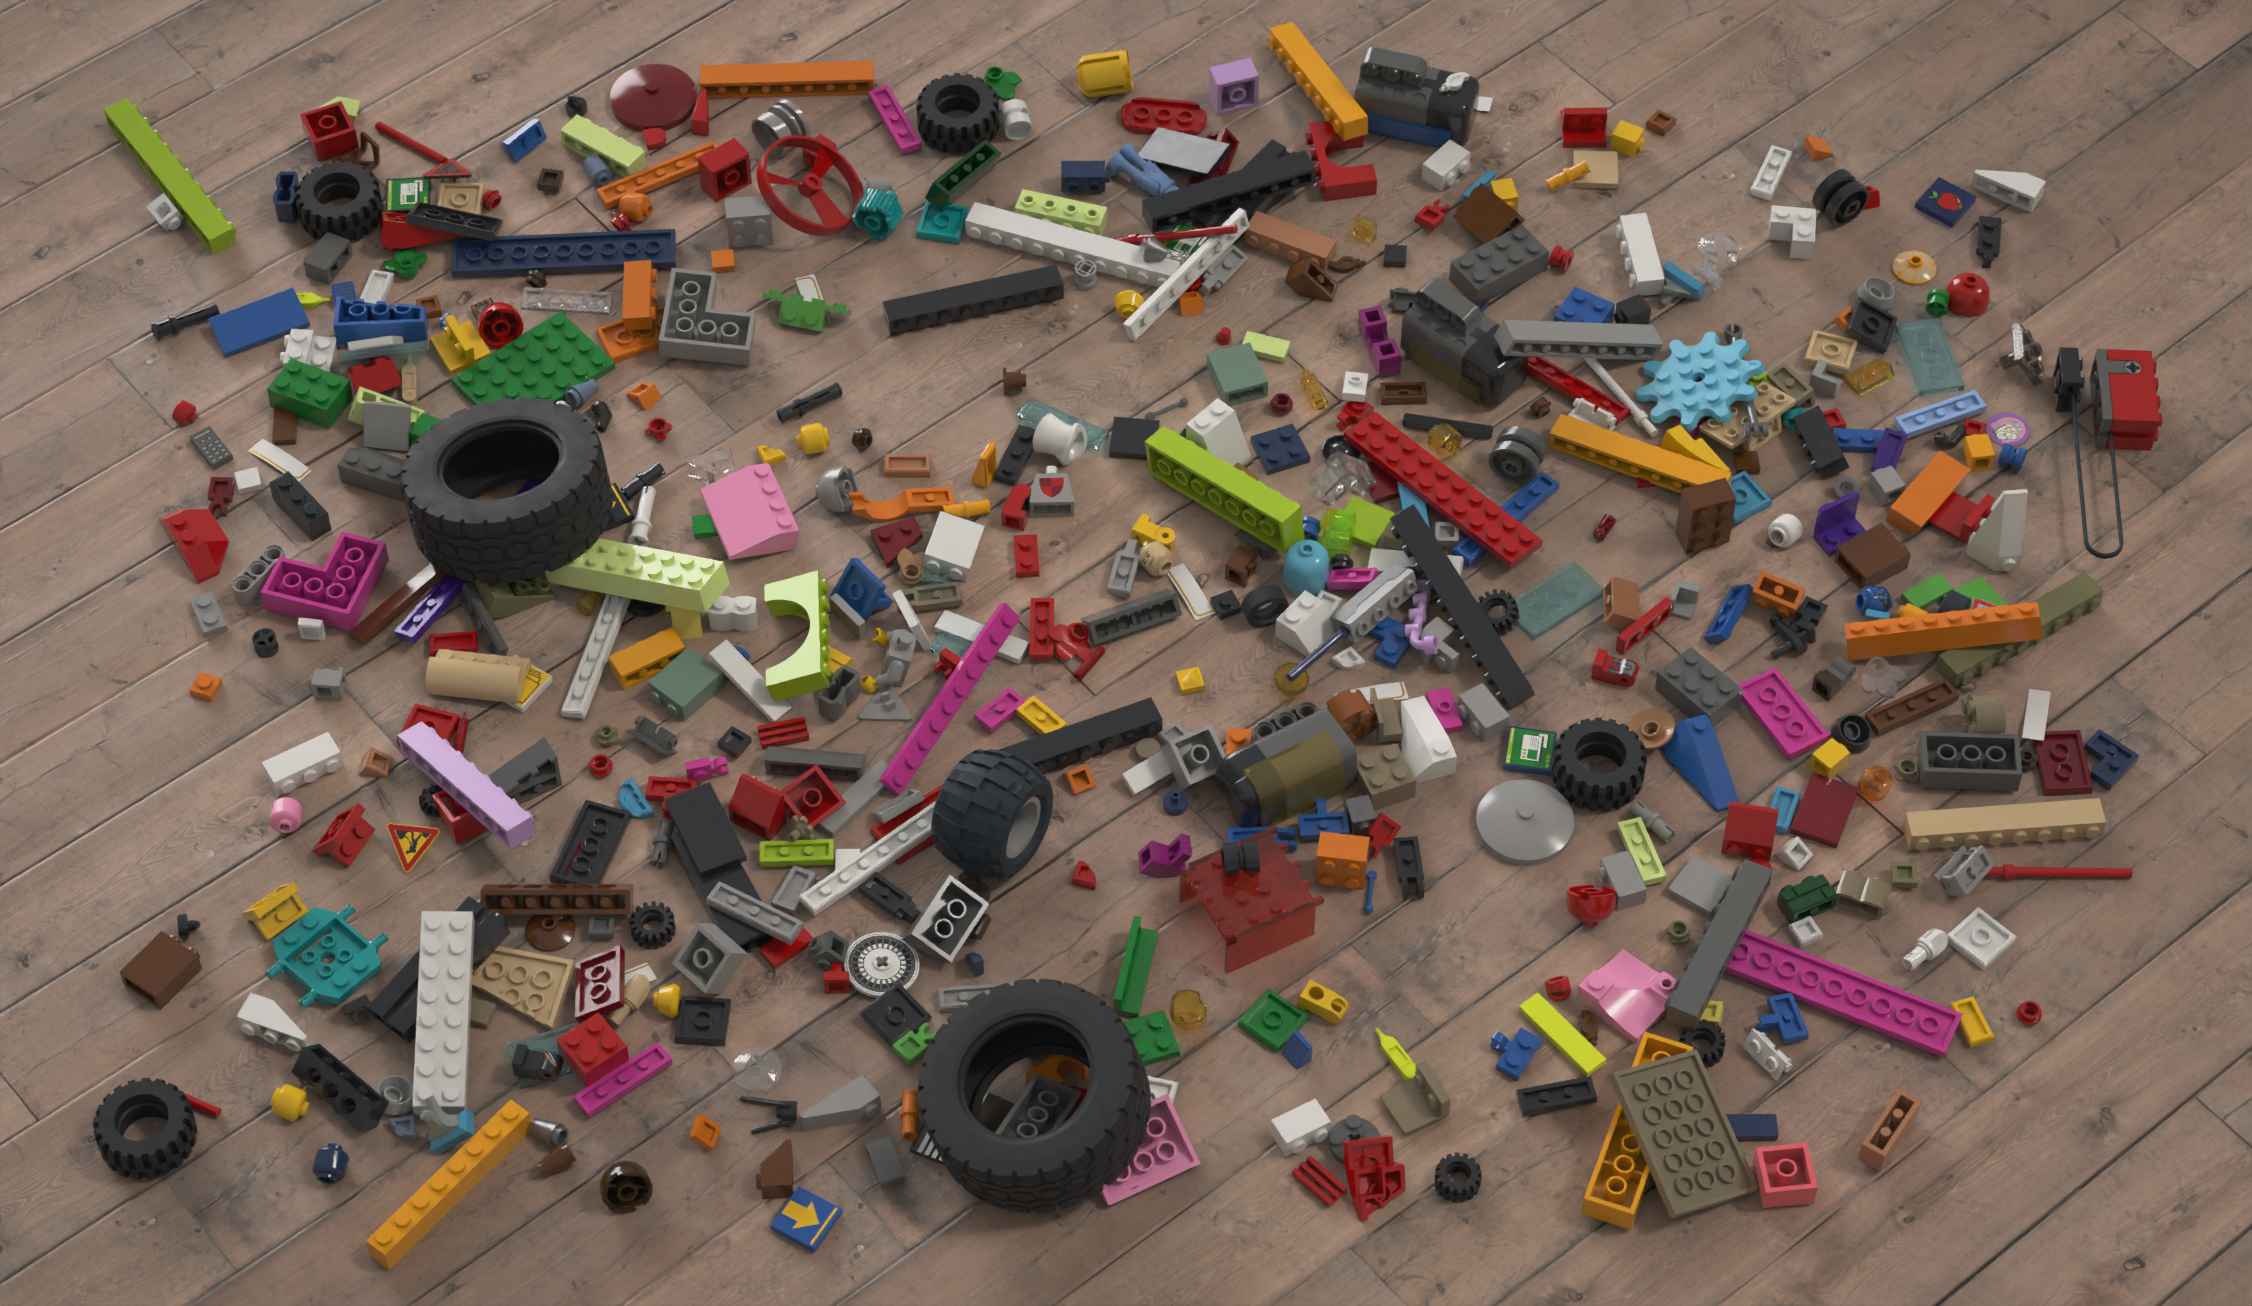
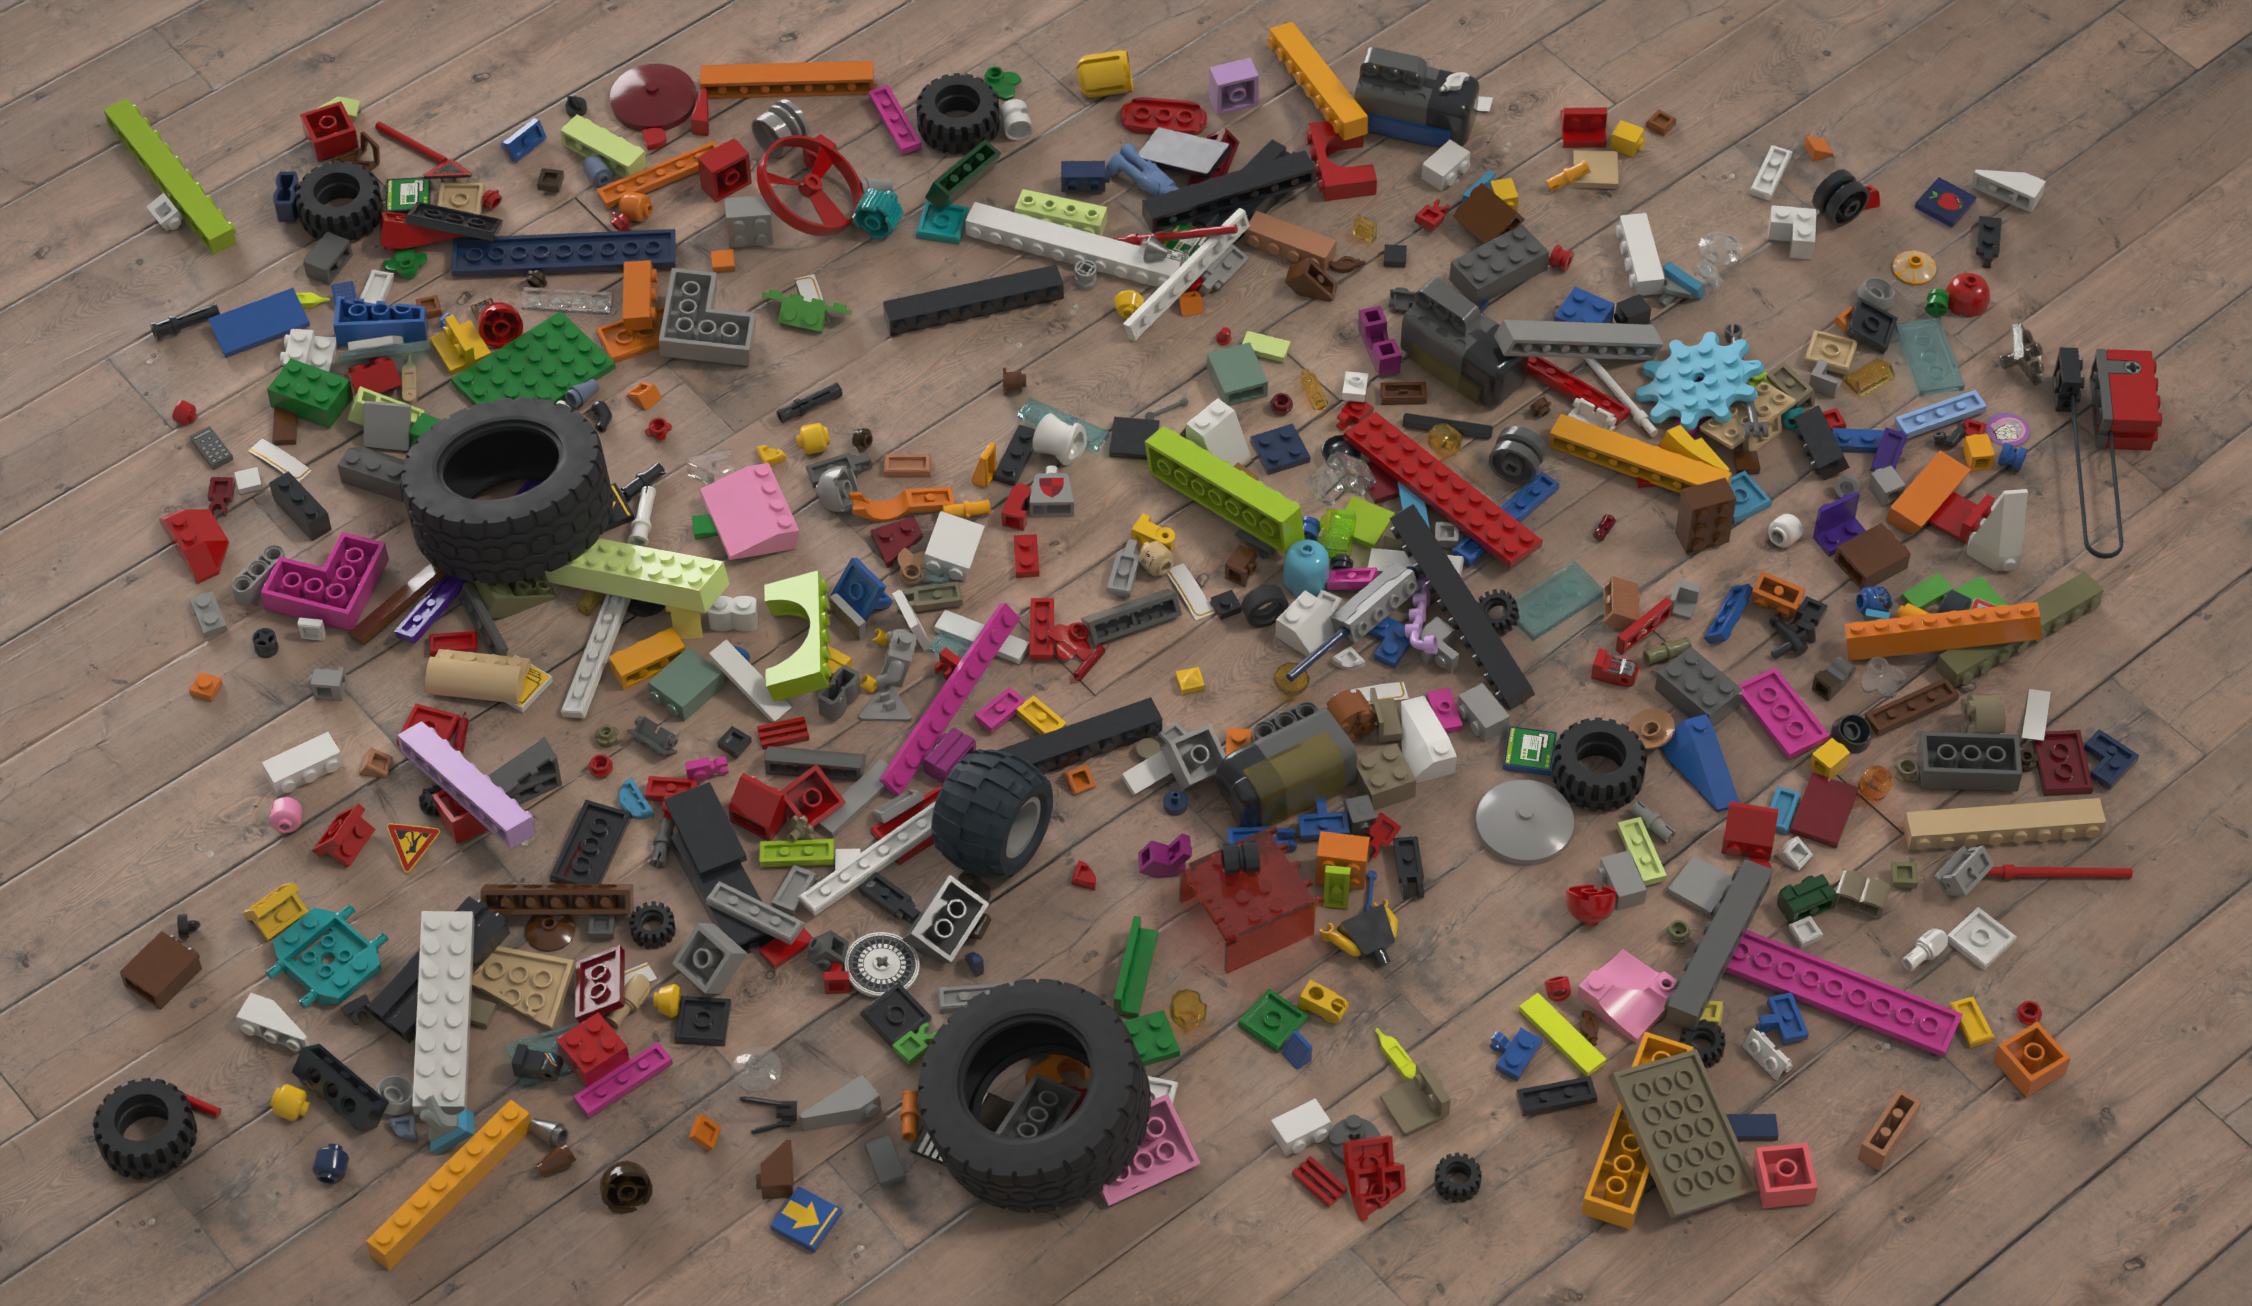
none -> dark grey hinge [806,453,872,488]
none -> magenta brick [923,728,976,783]
none -> black torso [1319,900,1398,968]
none -> lime plate [1323,865,1351,909]
none -> olive pin [1643,637,1692,665]
none -> orange brick [1994,1021,2071,1098]

